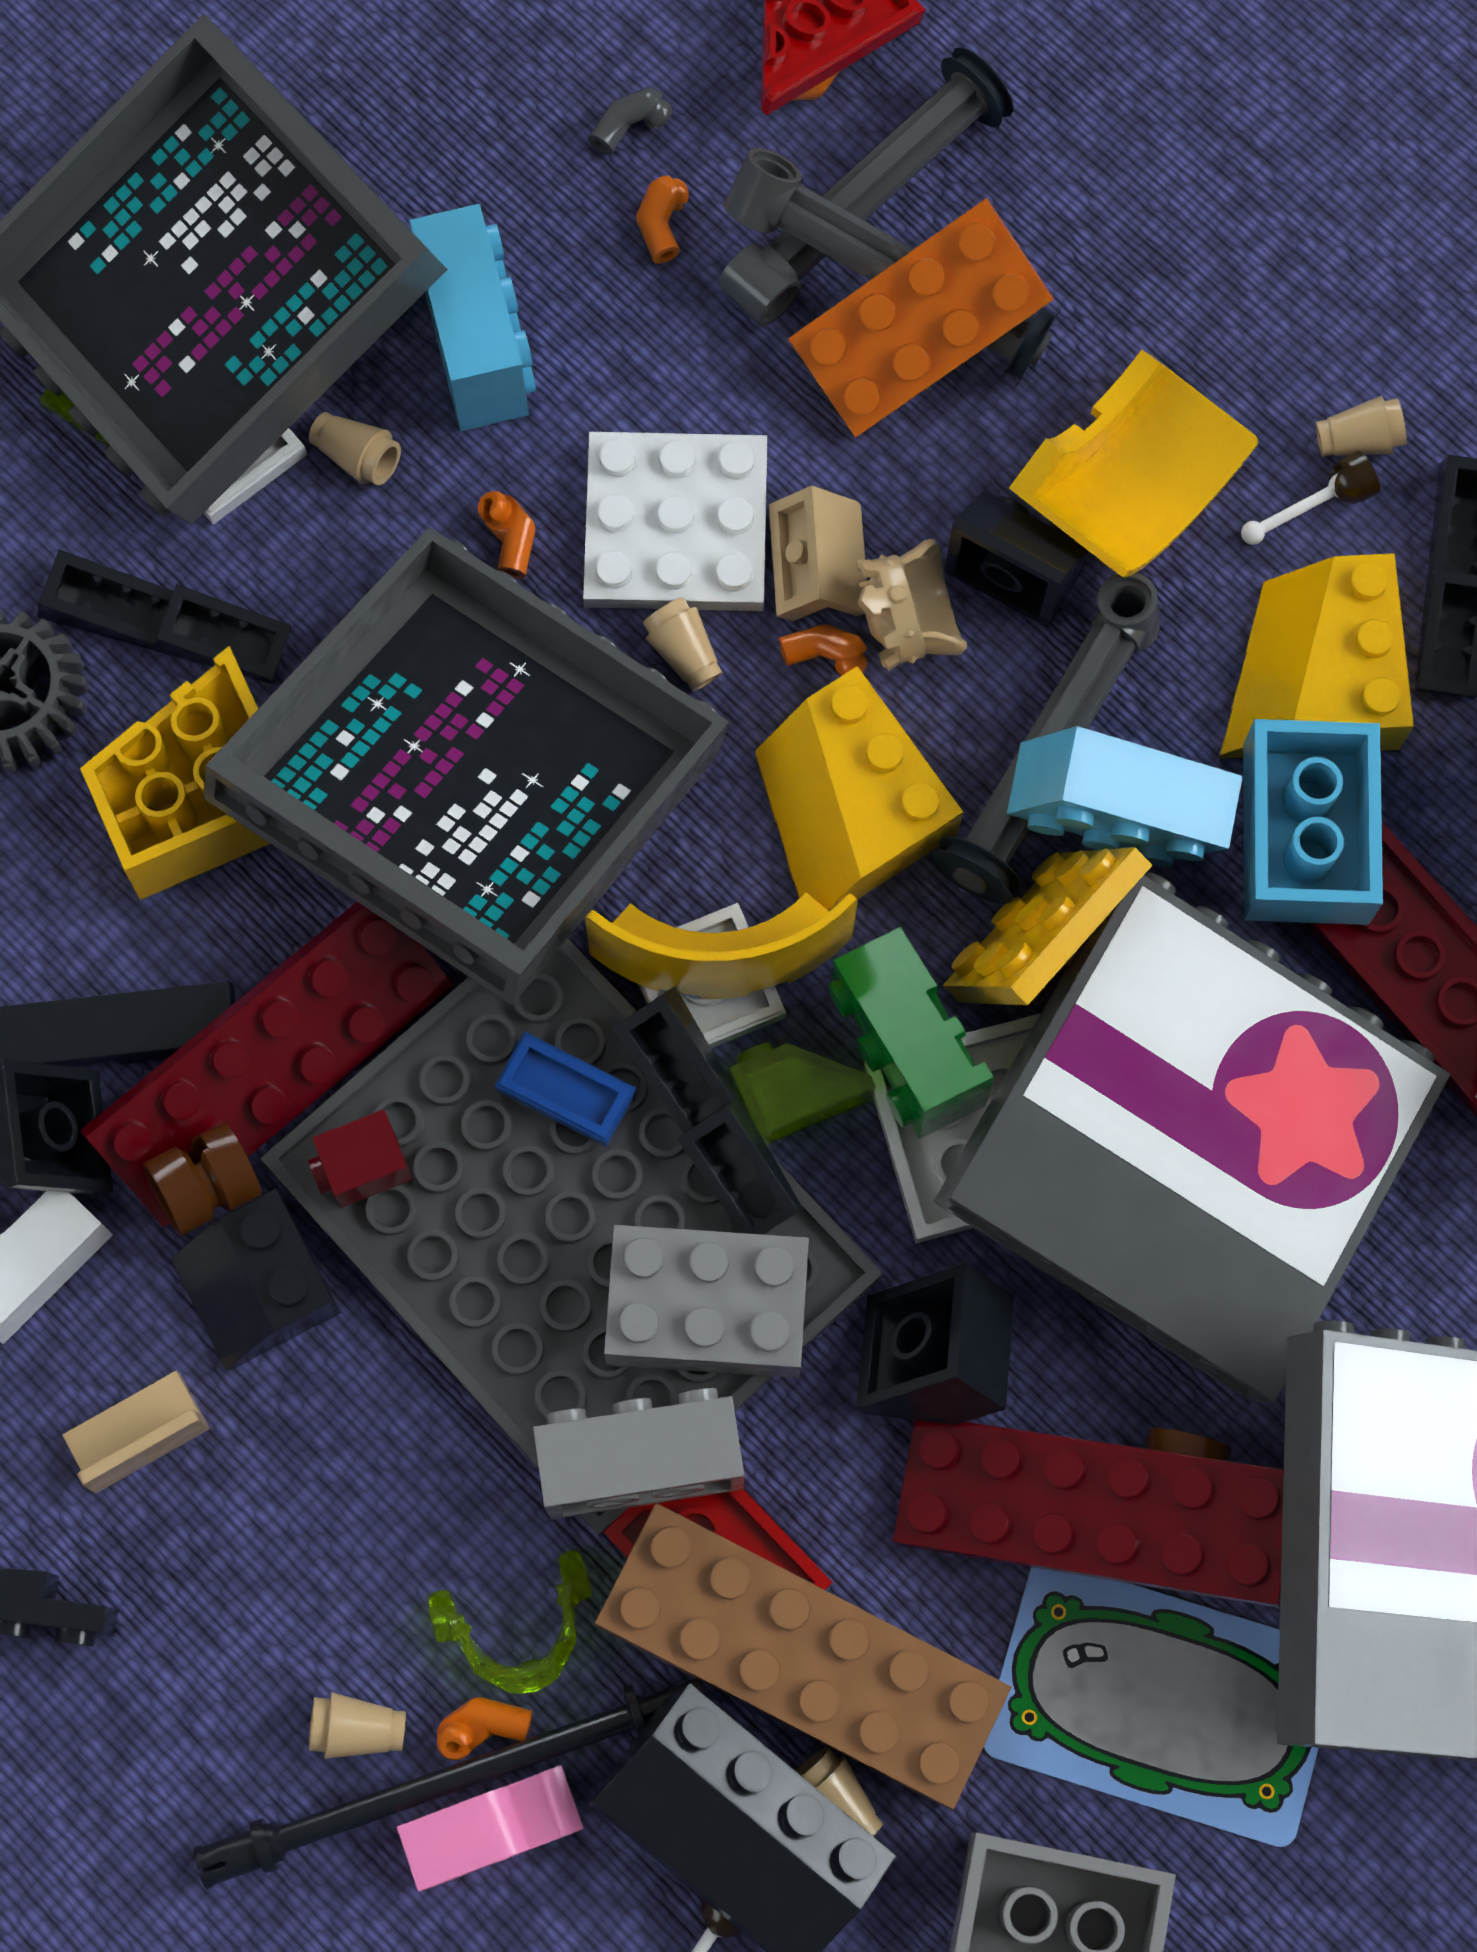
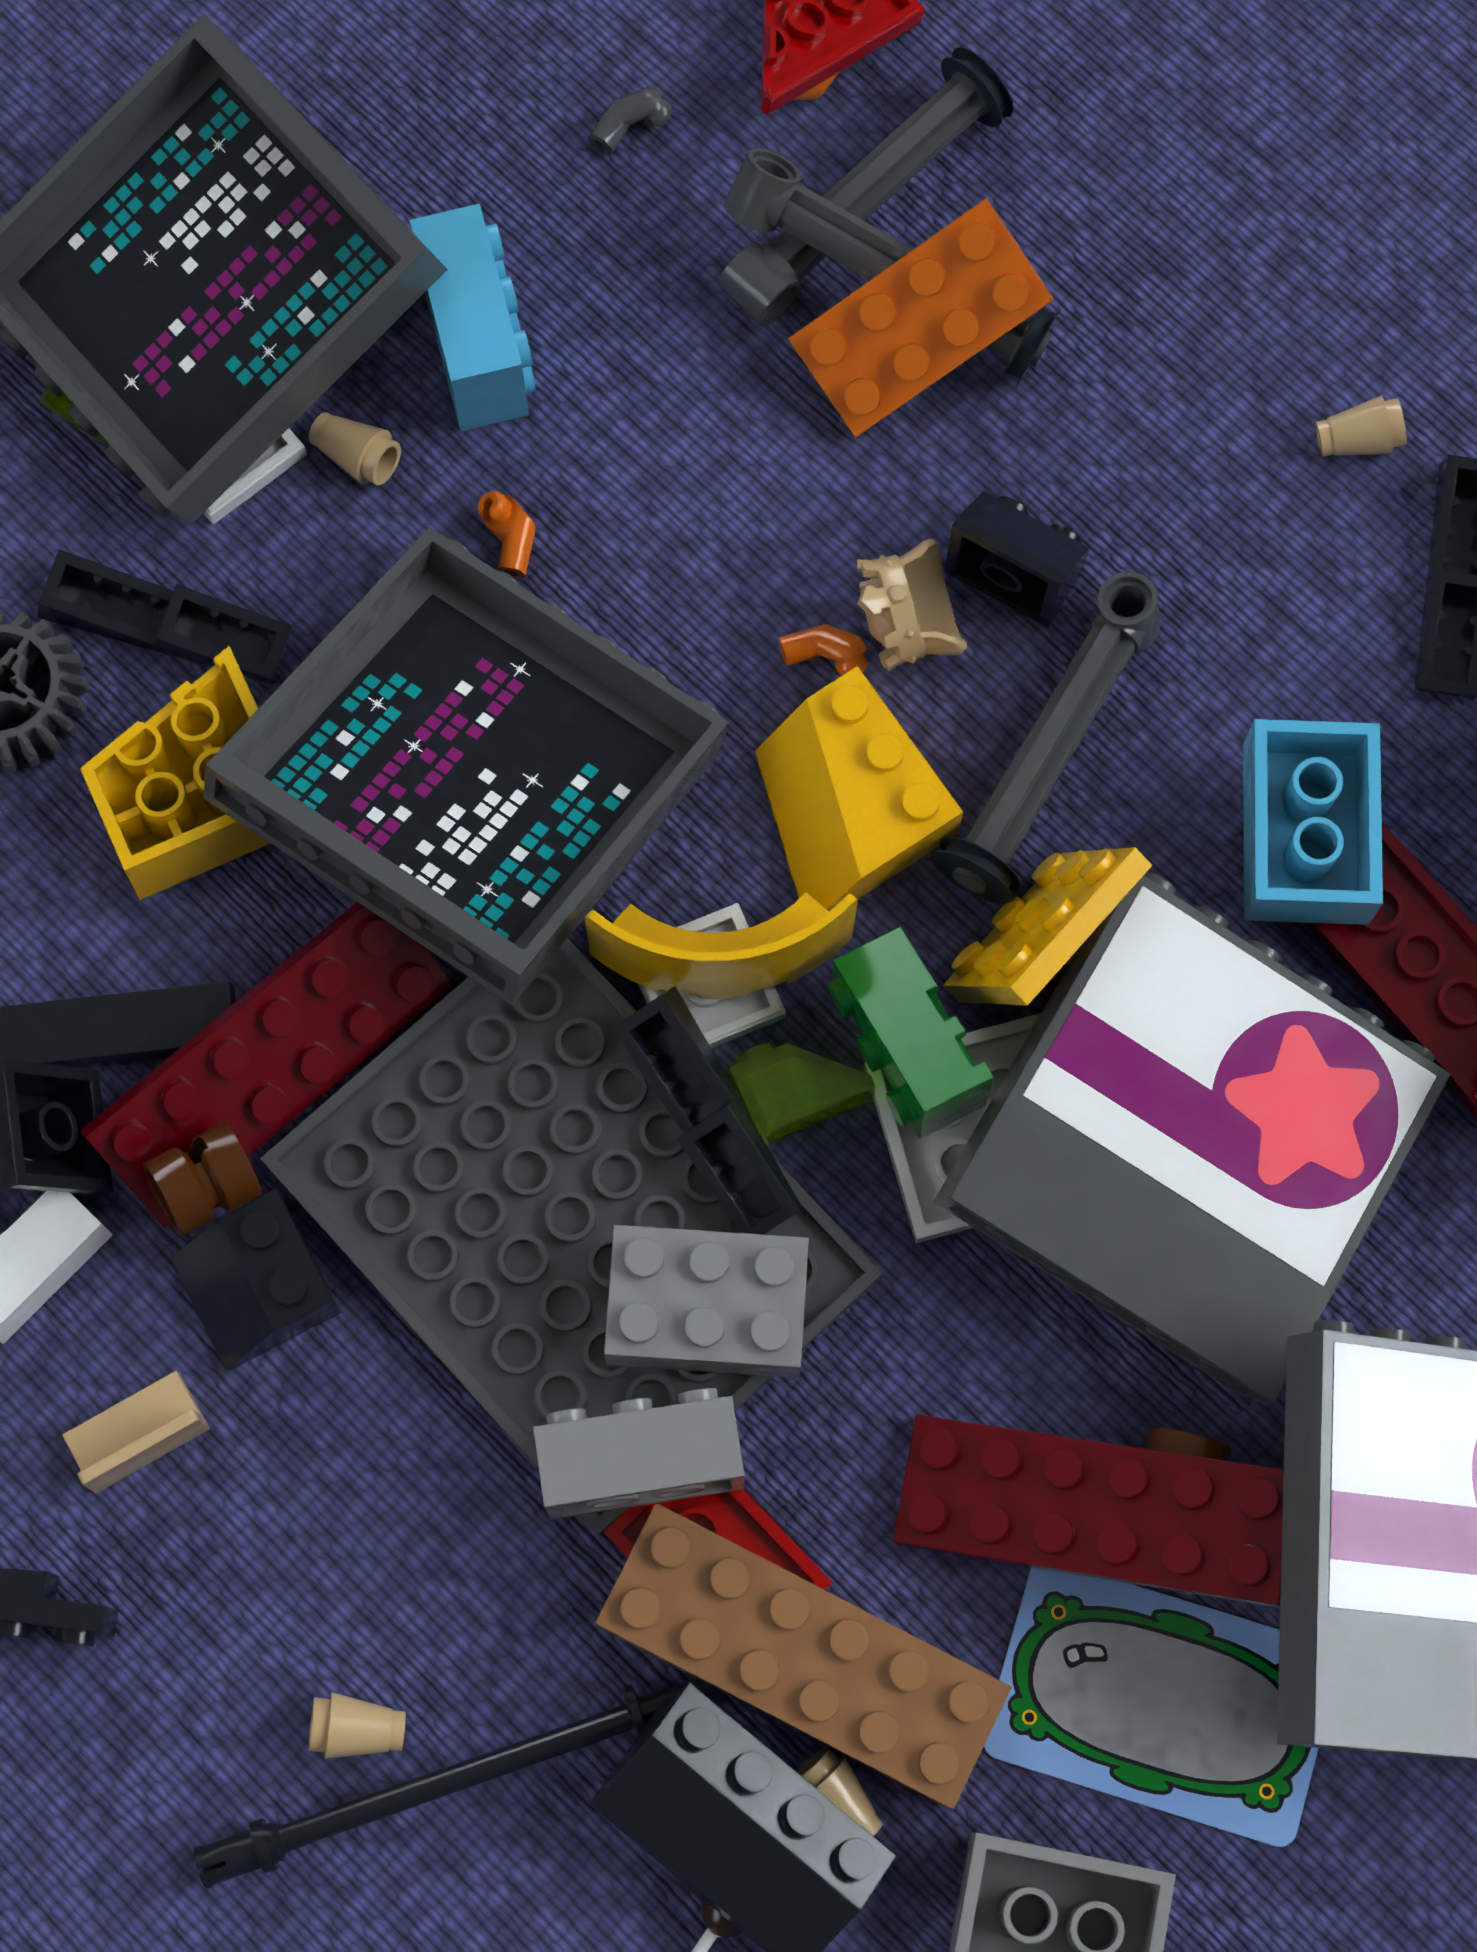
dark red brick [308,1109,413,1208] -> none
bright pink piece [397,1765,584,1892] -> none
clear neon green helmet [428,1549,593,1694] -> none
orange arm [437,1697,533,1760] -> none
blue tile [495,1031,637,1147] -> none
white plate [583,432,767,611] -> none
orange arm [636,175,689,264] -> none
tan cone [643,597,723,692] -> none
tan panel [769,485,867,621] -> none
black slope [856,1262,1014,1425] -> none
medium azure brick [1007,726,1243,867] -> none
yellow panel [1009,350,1258,578] -> none
yellow wedge [1219,553,1414,759] -> none
hinge [1241,451,1380,545] -> none

